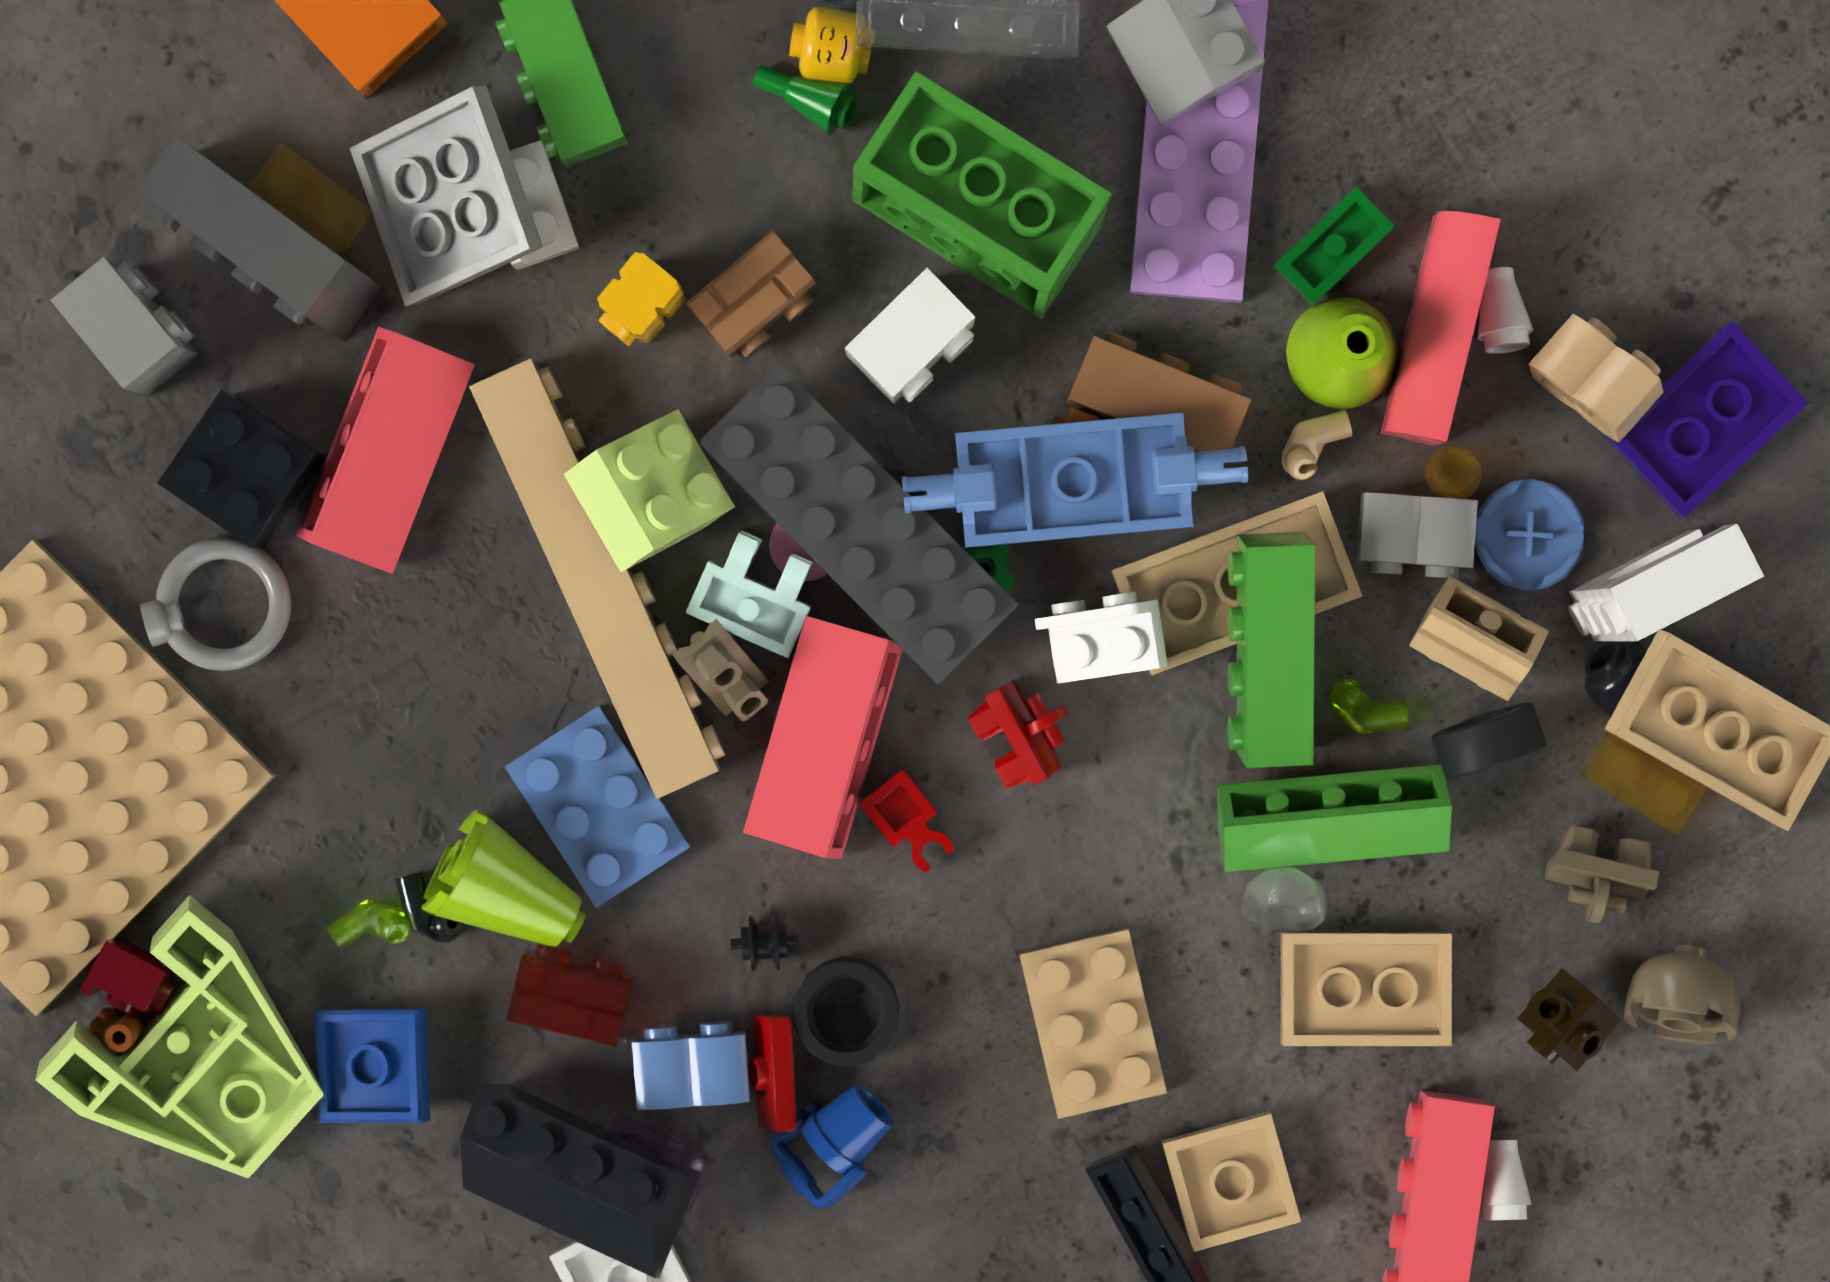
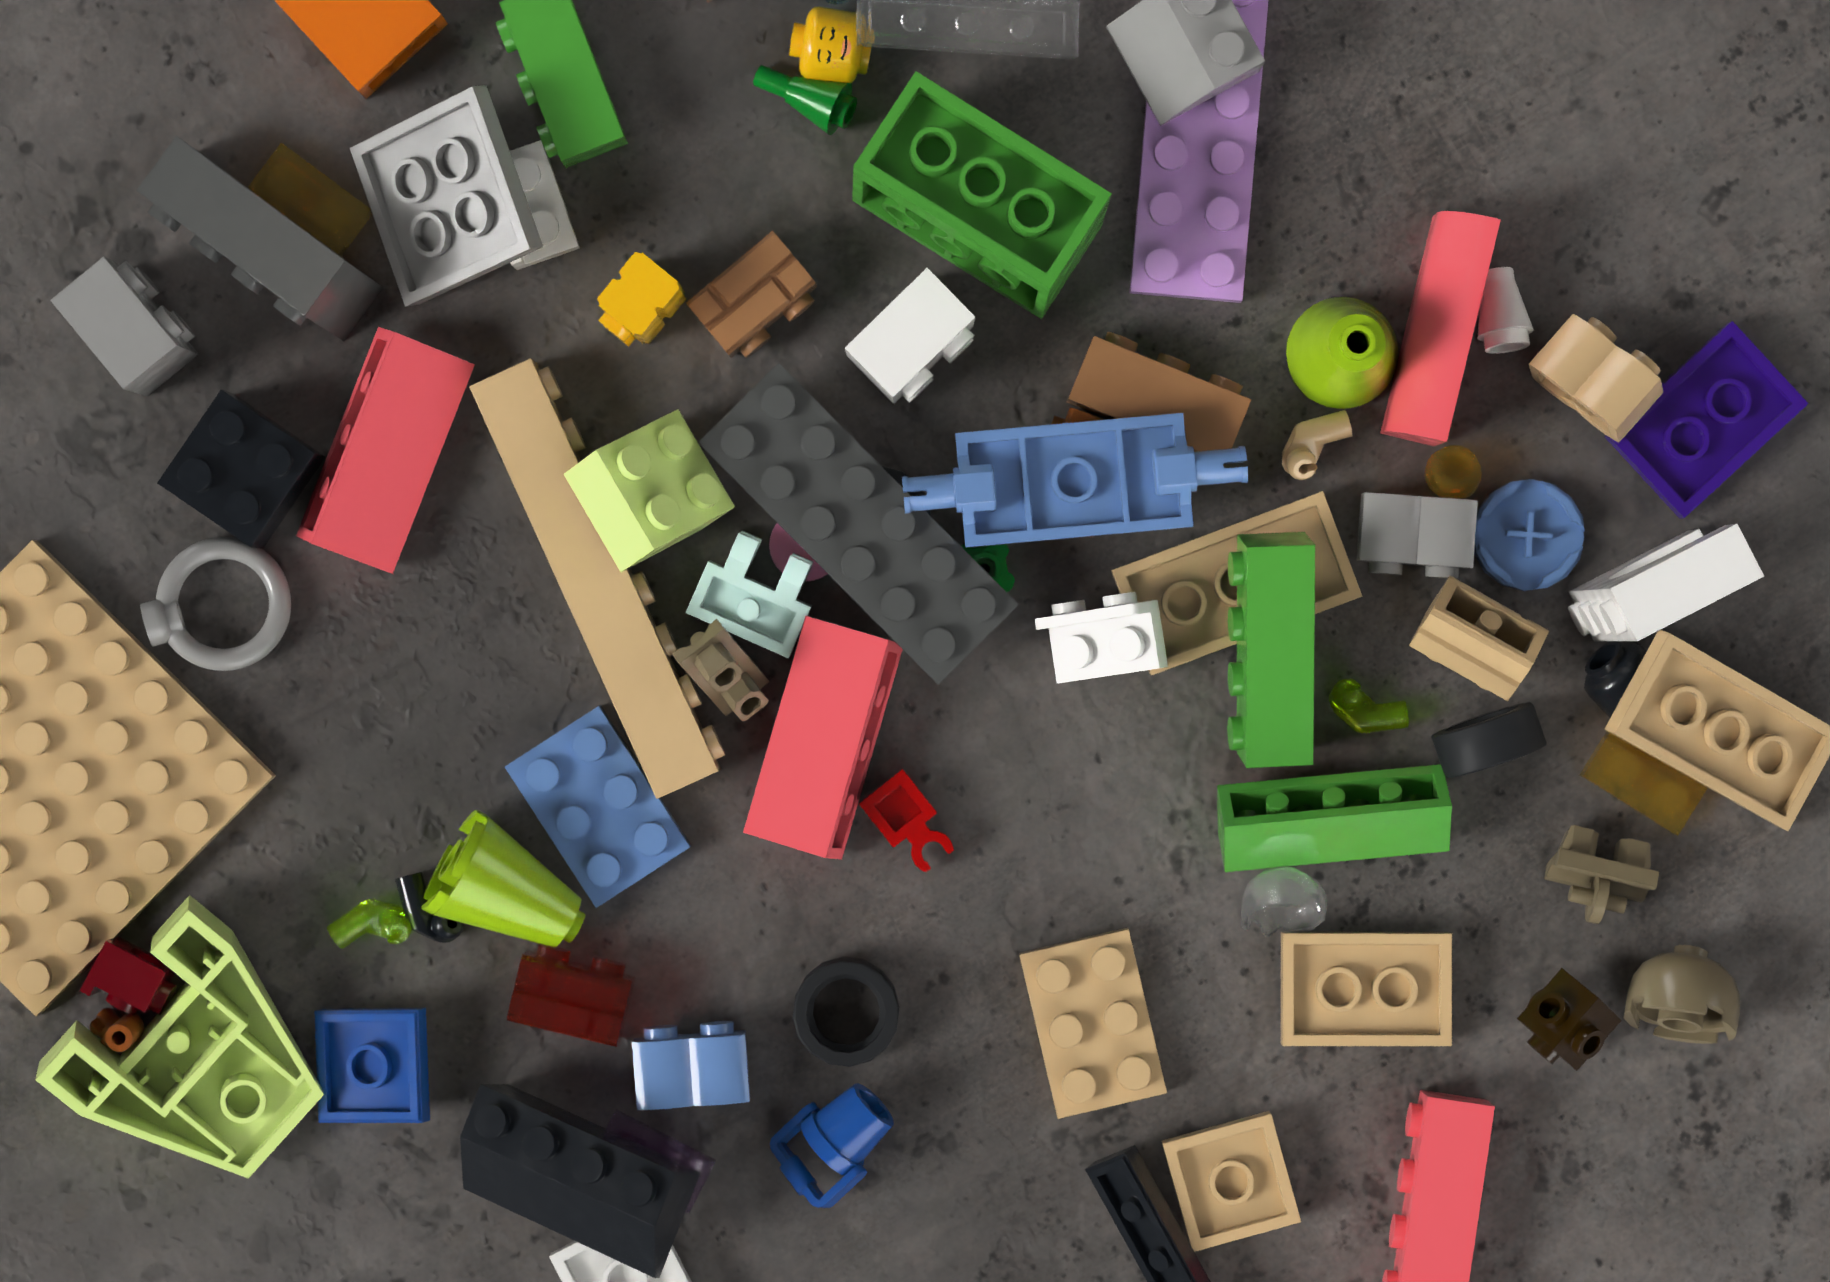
black wheel [731,914,799,971] -> none
red plate [749,1013,797,1132] -> none
red hips [968,680,1069,788] -> none
green plate [1273,186,1395,306] -> none
white cone [1480,1140,1532,1221] -> none

